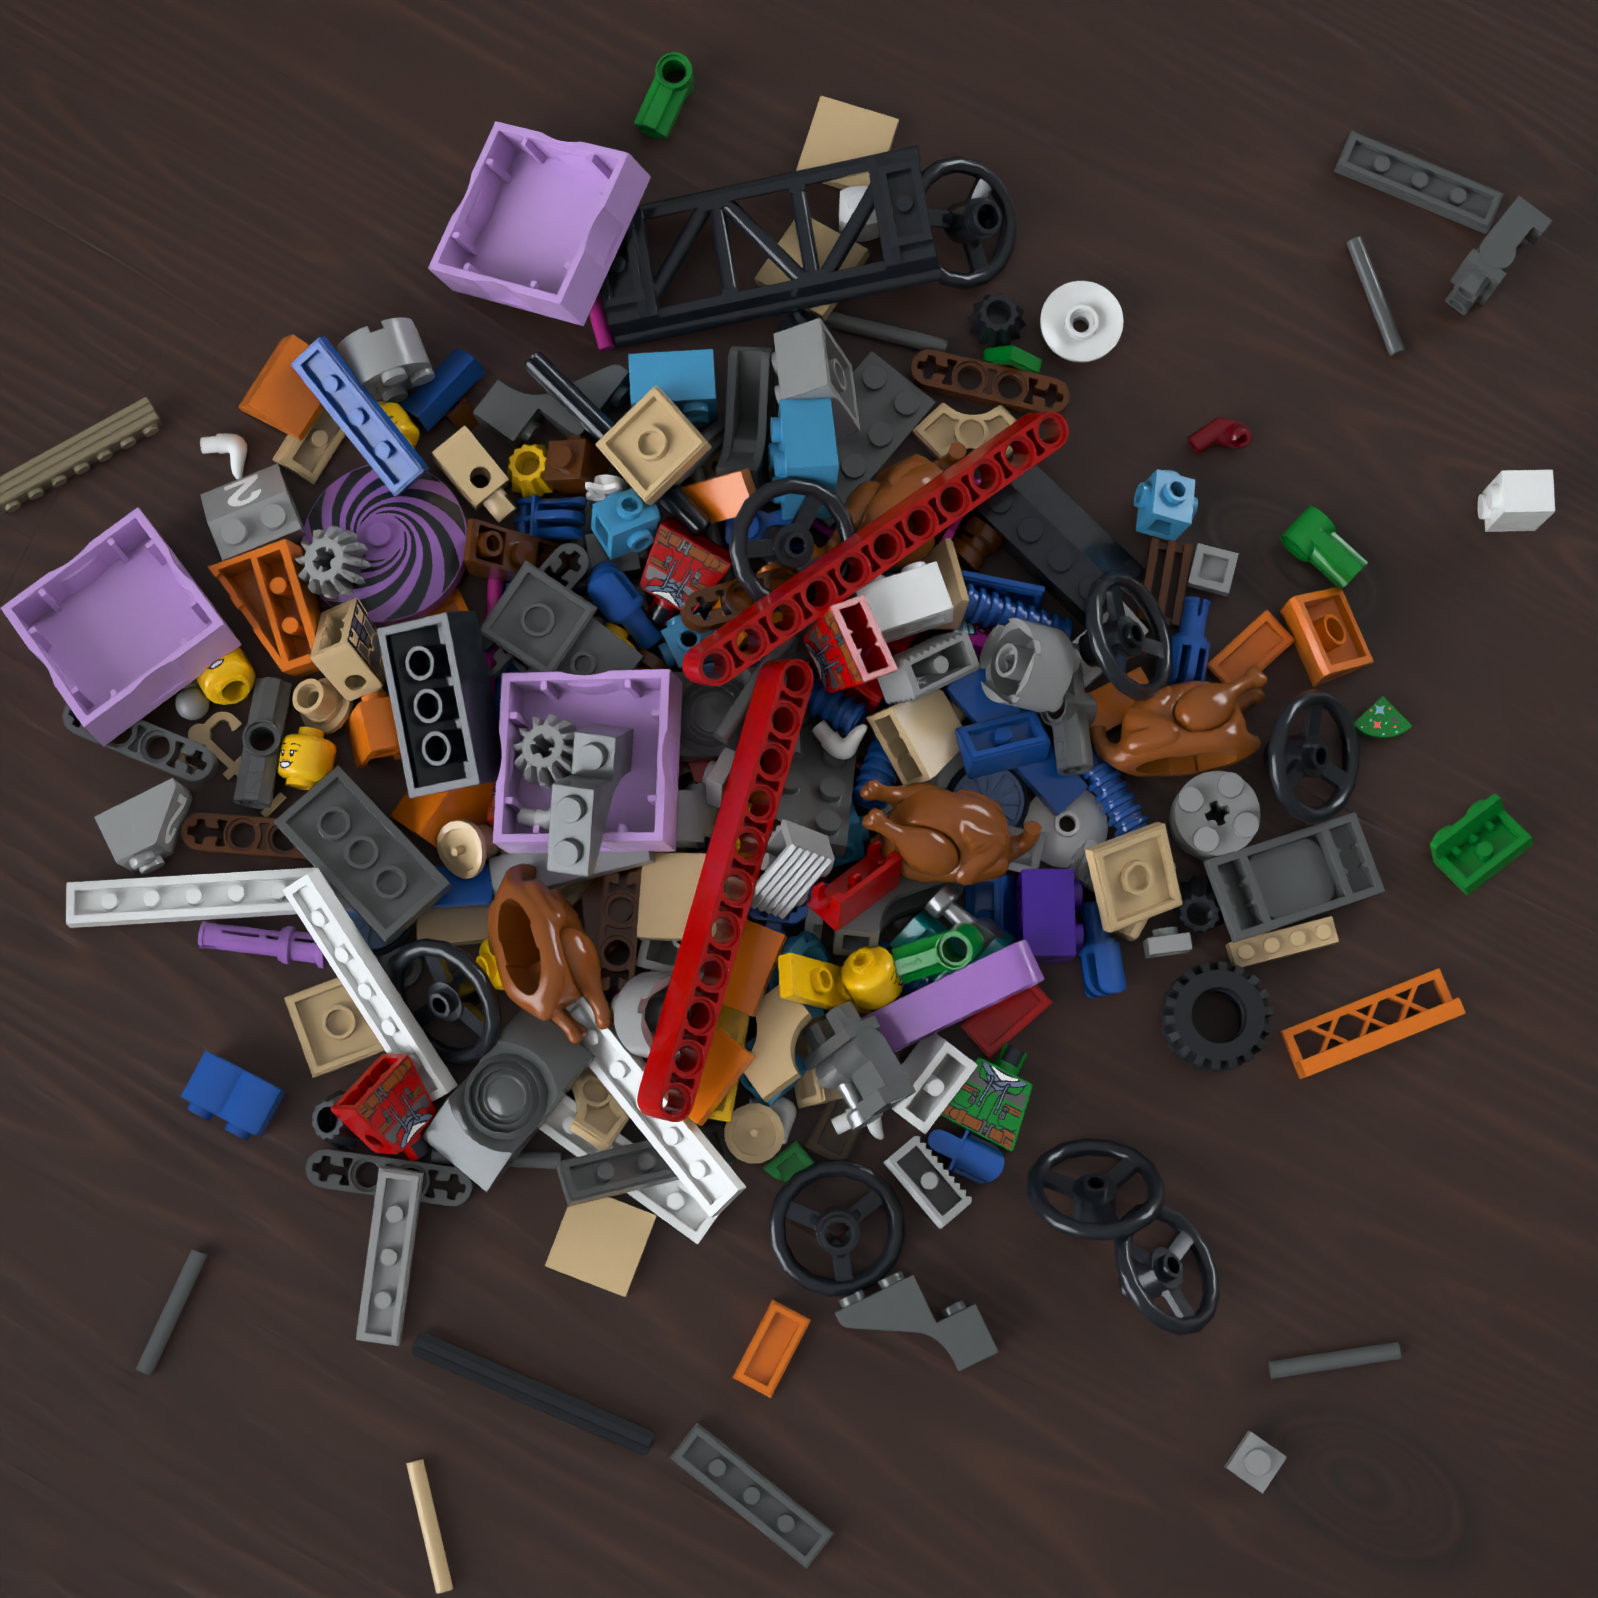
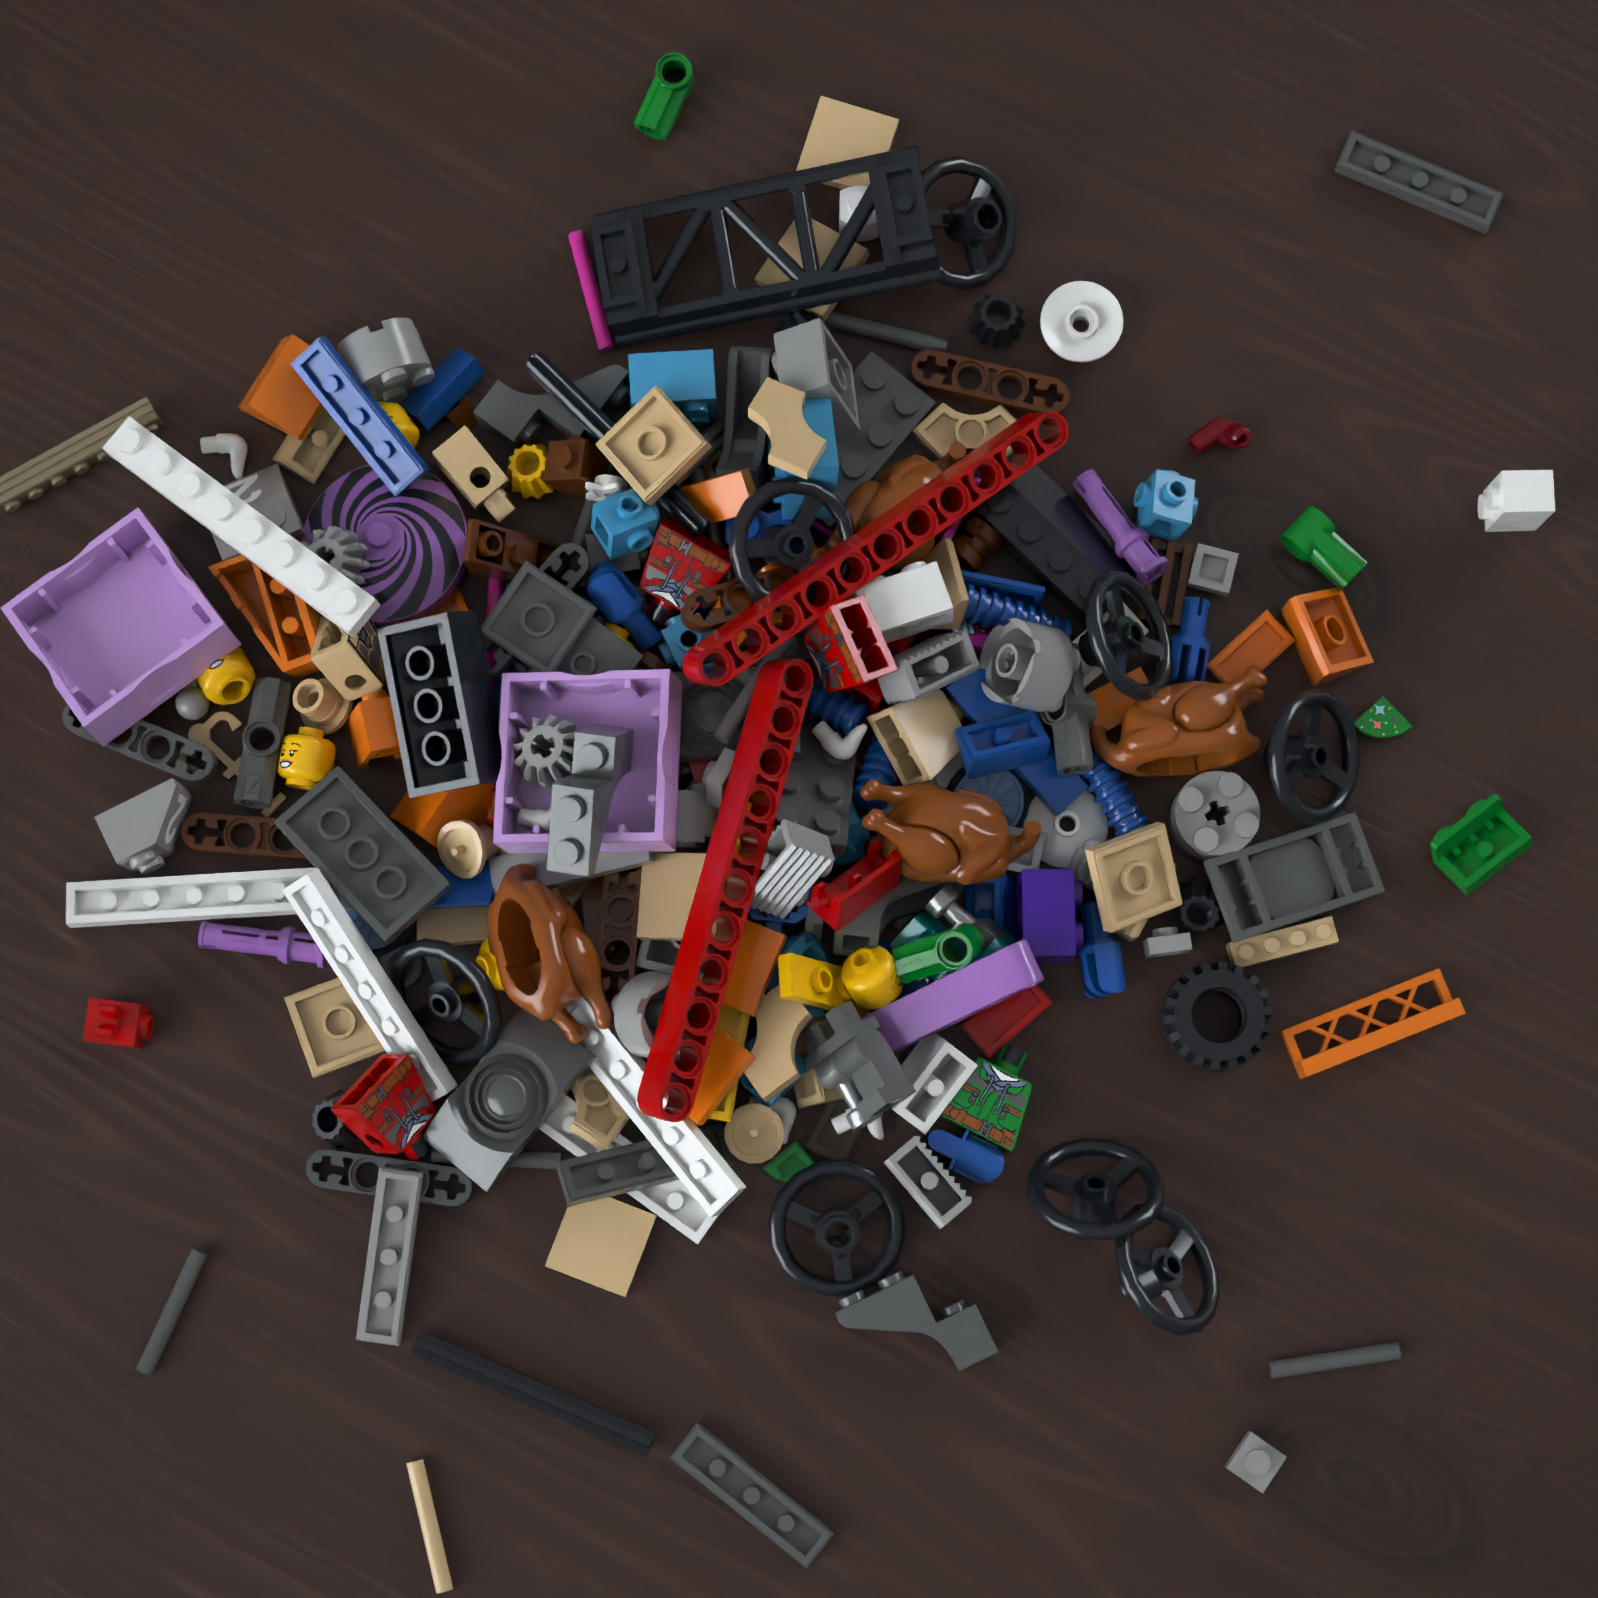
blue brick [181,1050,286,1141] -> none
lavender tile [428,121,651,326] -> none
blue arm [514,494,587,542] -> none
orange tile [732,1300,811,1398] -> none
green tile [982,345,1042,374] -> none
dark grey bar [1346,237,1406,357] -> none
dark grey hips [1445,196,1553,315] -> none
none -> red brick [82,998,153,1050]
none -> white plate [102,416,380,638]
none -> tan tile [748,377,827,480]
none -> medium lavender pin [1072,469,1170,585]

